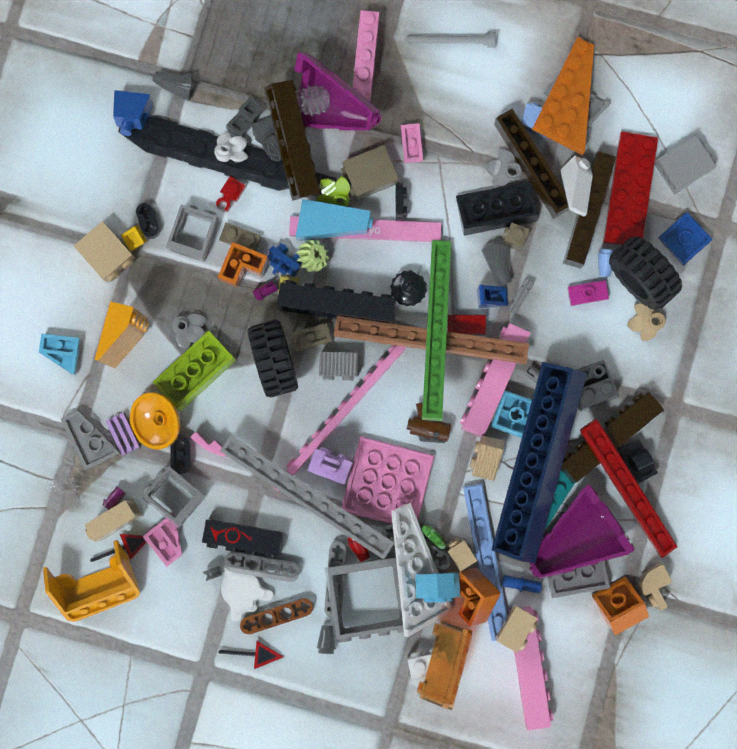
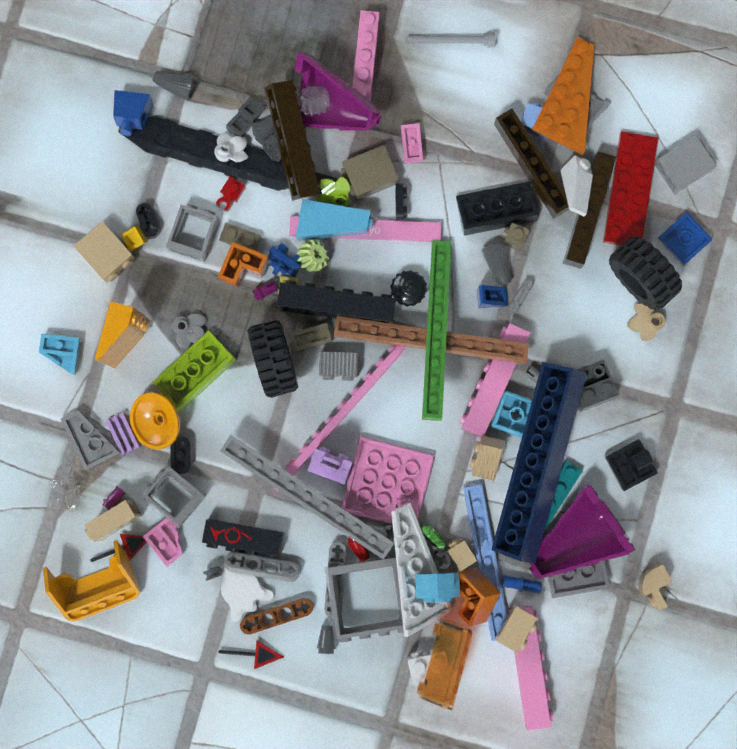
bright pink slope [191,432,228,457] -> none
reddish brown piece [407,402,451,443] -> none
red plate [447,315,486,335] -> none
light grey plate [485,149,522,186] -> none
dark brown brick [561,392,664,484] -> none
dark pink plate [567,280,609,306] -> none
red tile [579,419,678,558] -> none
orange slope [592,577,649,635] -> none
light blue cone [598,249,615,277] -> none

